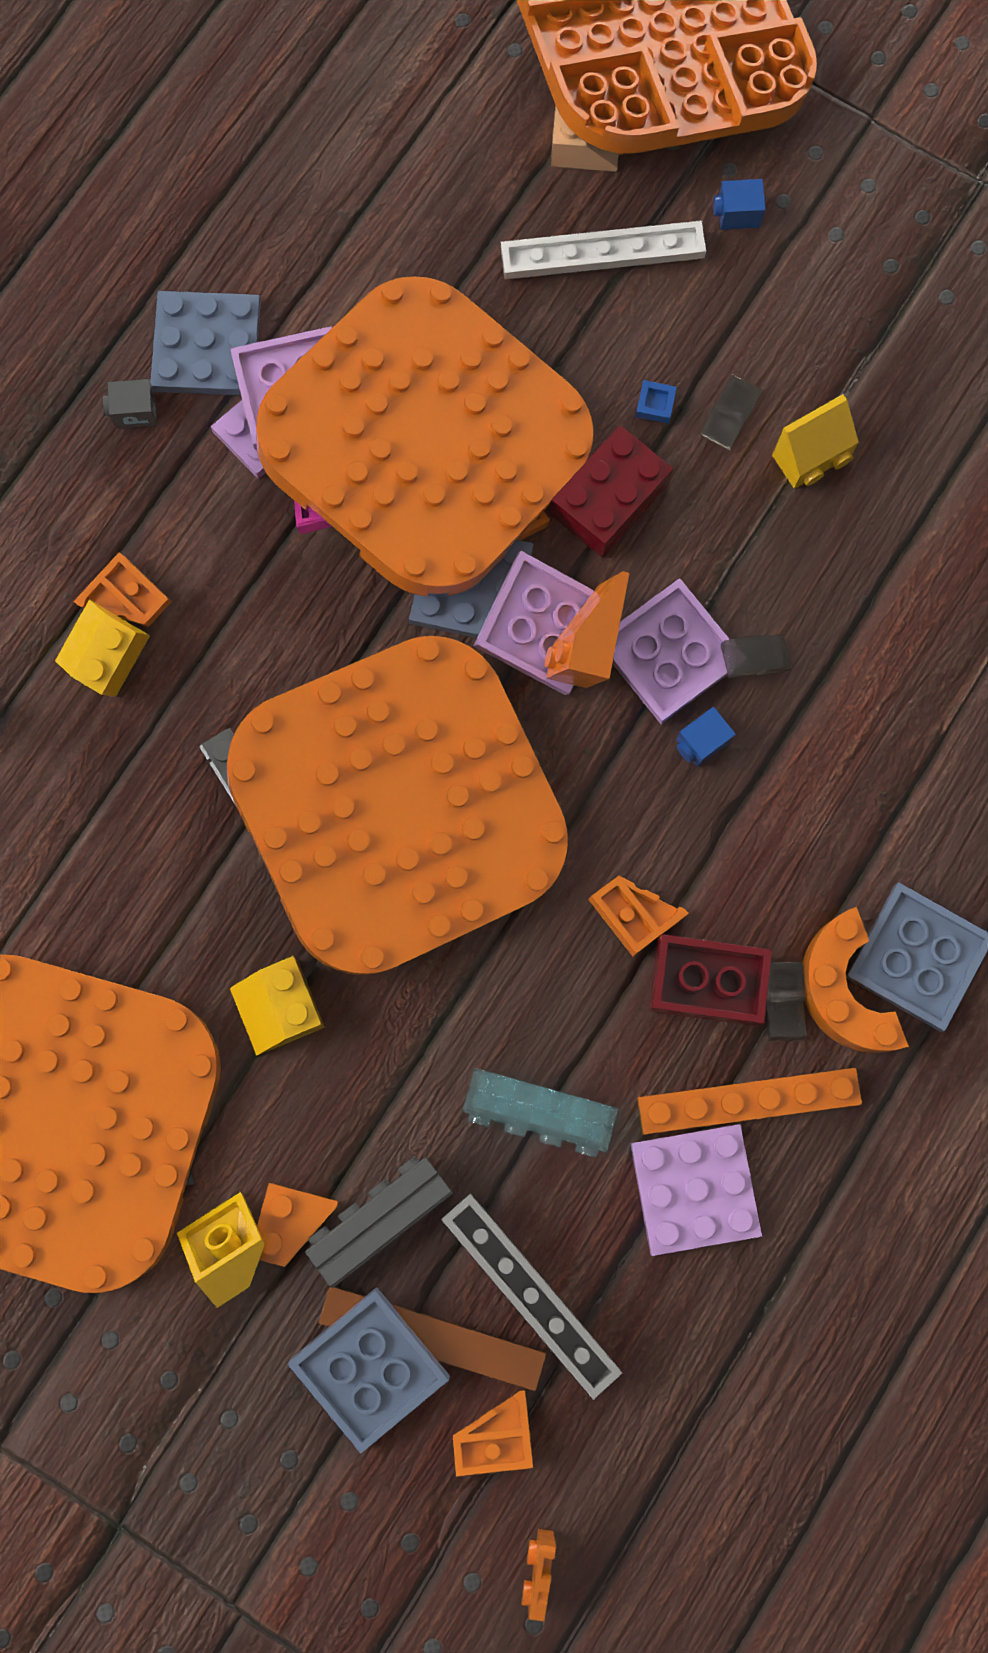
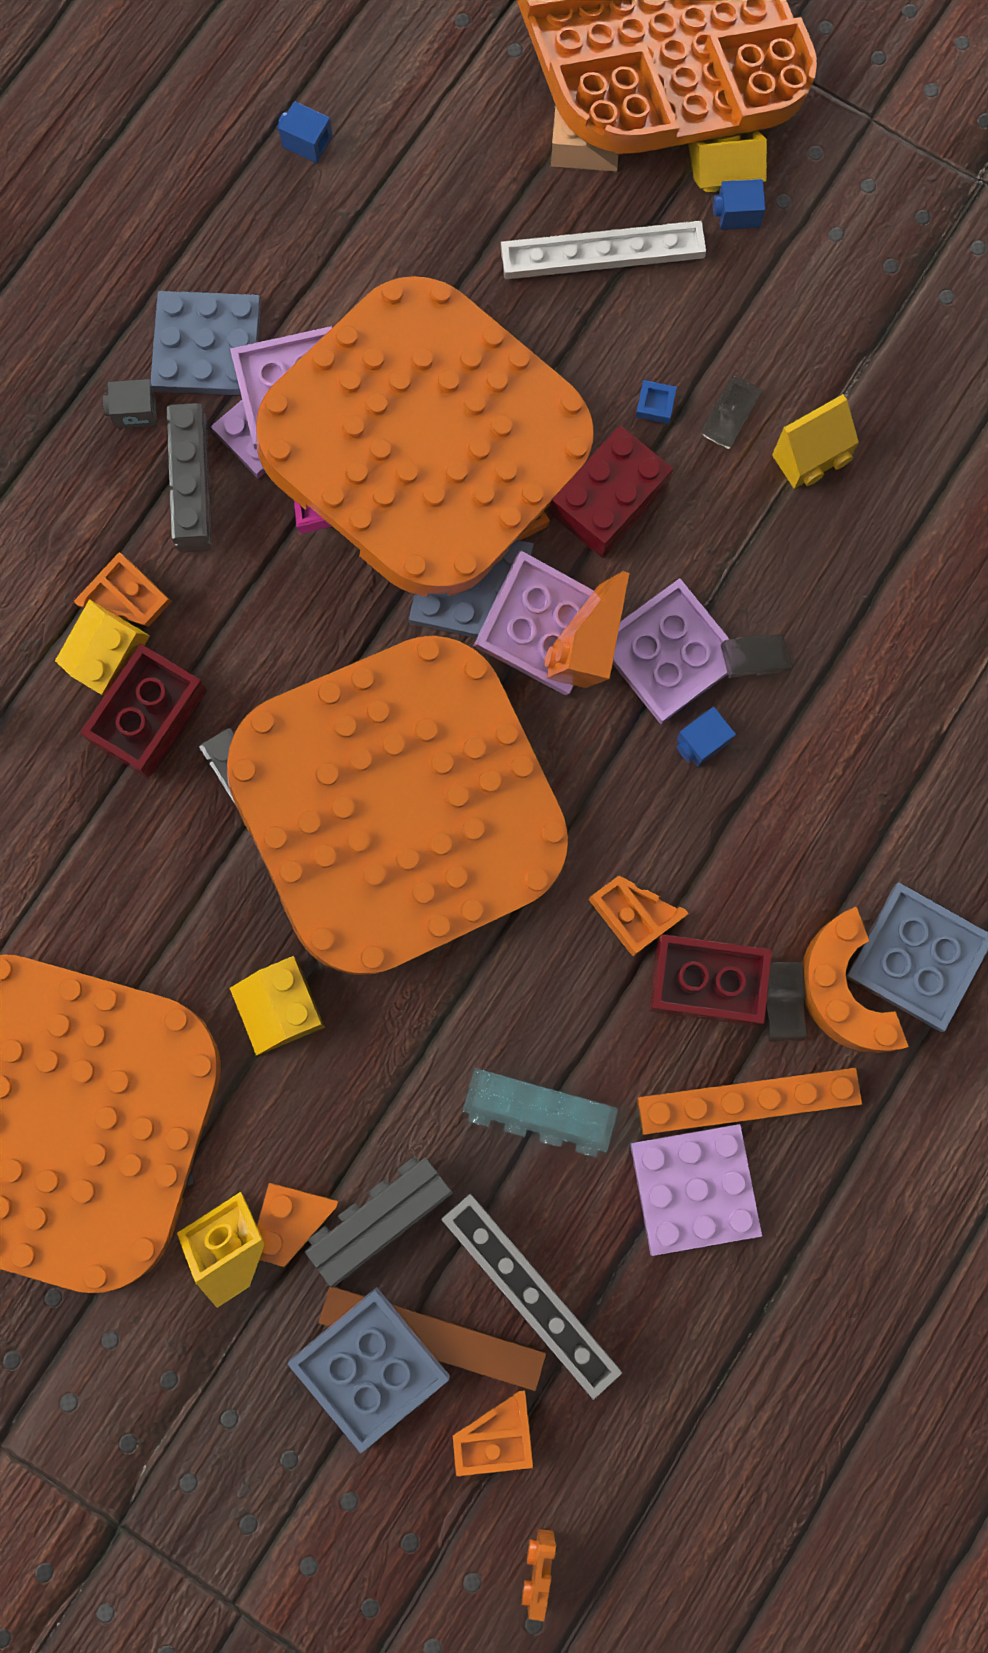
none -> dark red brick [80,644,207,779]
none -> dark grey brick [167,403,213,552]
none -> blue brick [277,101,333,163]
none -> yellow slope [688,130,767,192]

